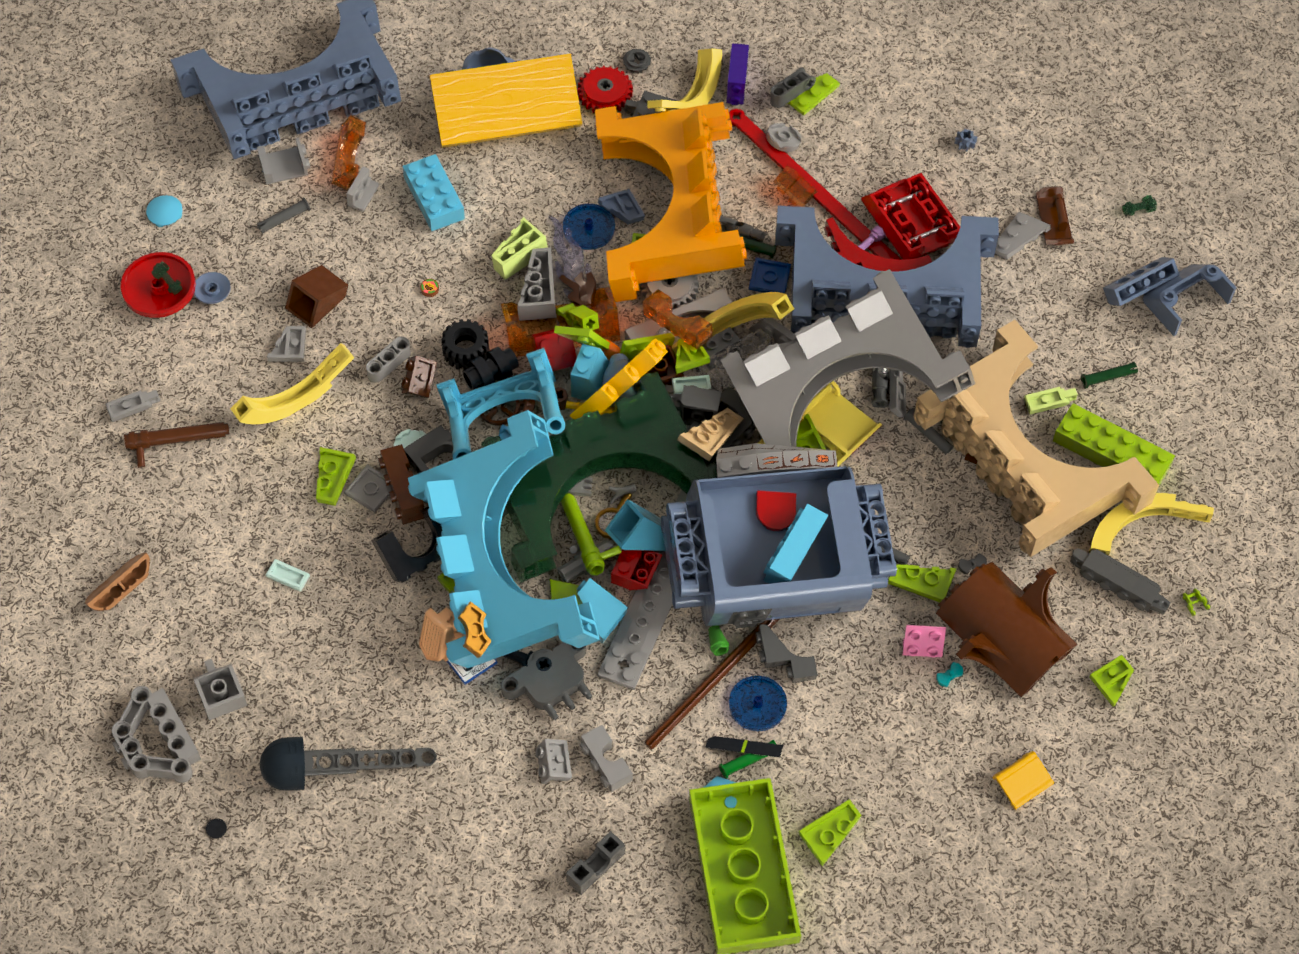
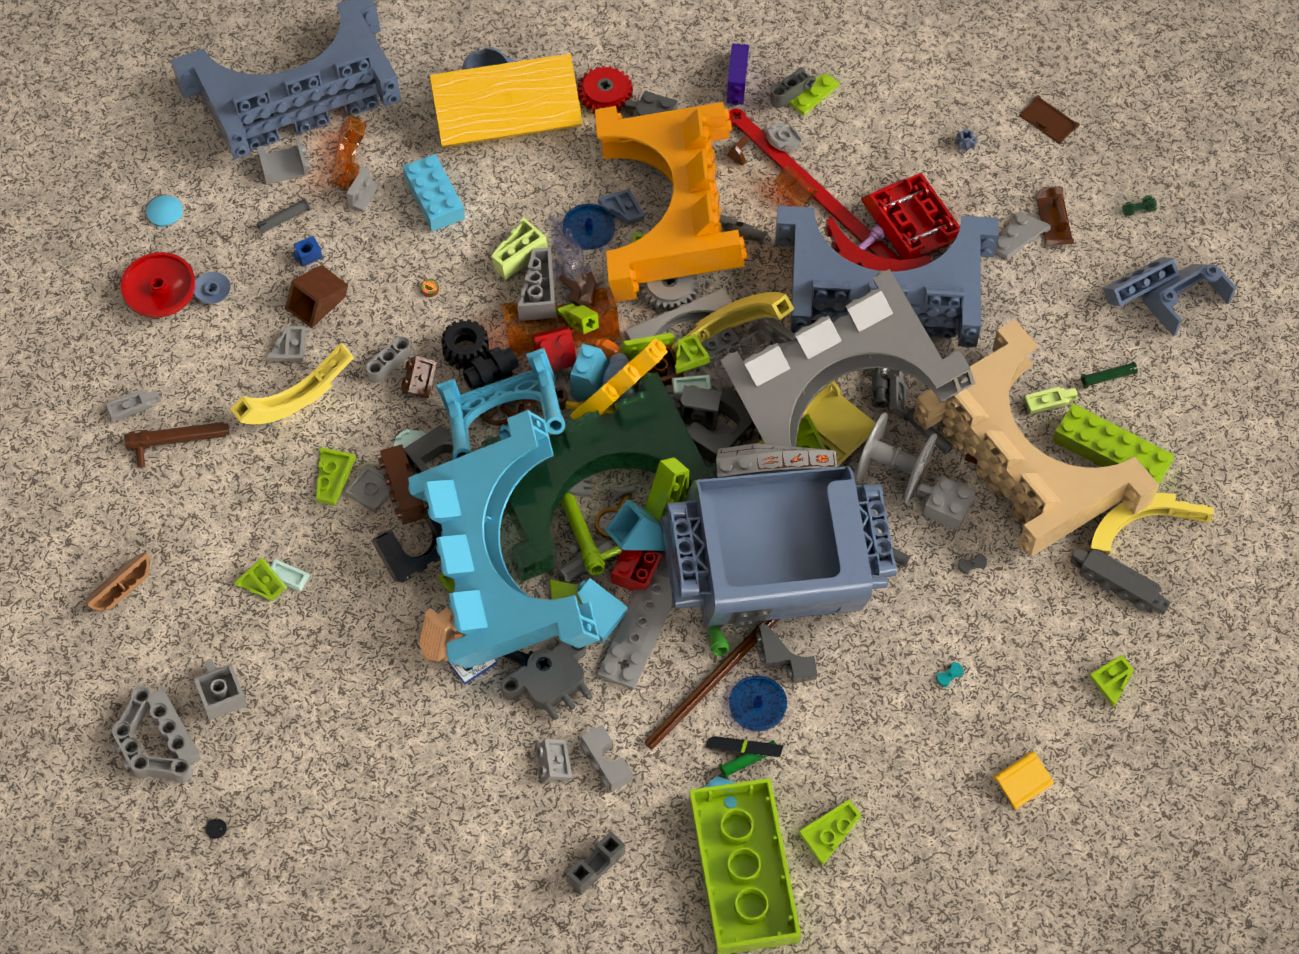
clear green bar [151,261,182,295] -> none
piece [260,736,437,791] -> none
tile [458,601,492,658] -> none
lime wing [554,326,610,350] -> none
dark grey gear [623,49,651,73] -> none
clear orange arch [642,289,713,349] -> none
light yellow arch [647,48,722,112] -> none
tan wing [677,408,743,461] -> none
dark green pin [725,231,777,259] -> none
blue tile [748,258,791,294] -> none
red tile [756,490,796,531] -> none
medium azure brick [763,504,828,584] -> none
lime wing [888,564,957,603] -> none
bright pink hinge [903,625,946,657] -> none
reddish brown cylinder [936,562,1078,697] -> none
lime piece [1183,588,1210,616] -> none
none -> lime wing [234,558,288,601]
none -> blue brick [292,236,323,267]
none -> lime wedge [645,457,689,522]
none -> reddish brown tile [727,134,750,166]
none -> light grey piece [854,412,937,504]
none -> light grey hinge [917,475,976,531]
none -> reddish brown door [1019,95,1080,144]

